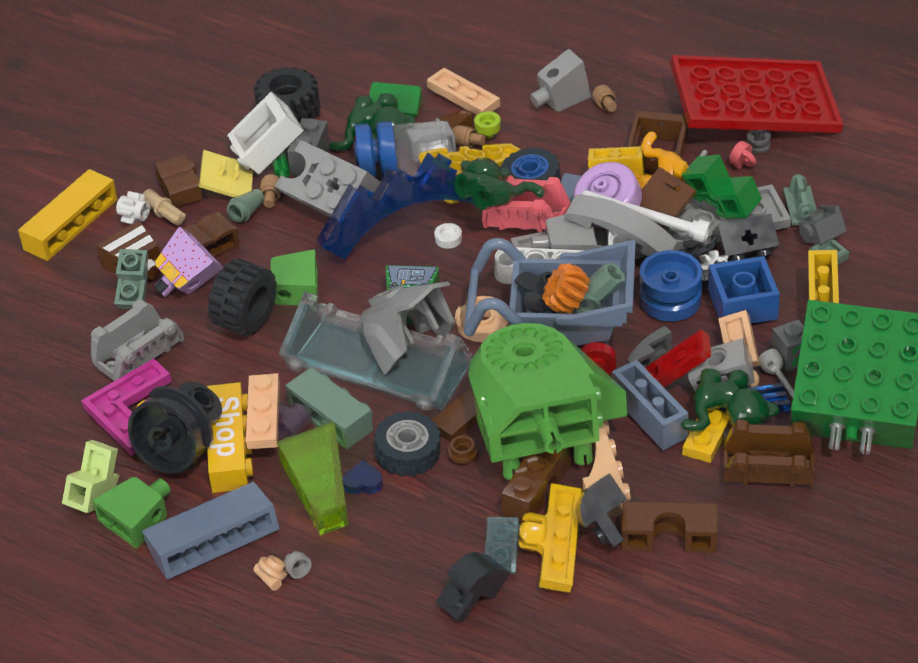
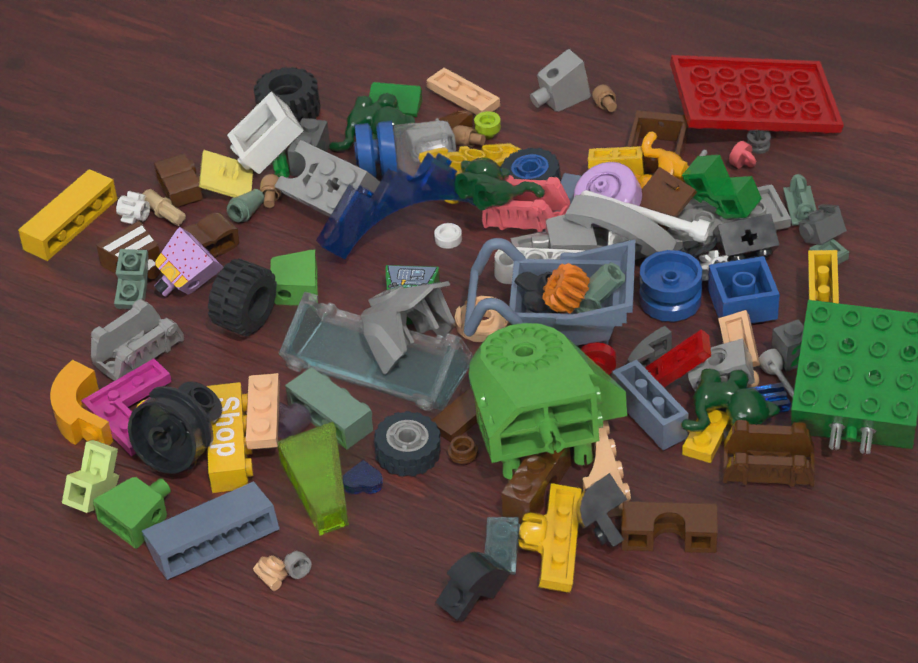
none -> light orange arch [50,360,113,446]

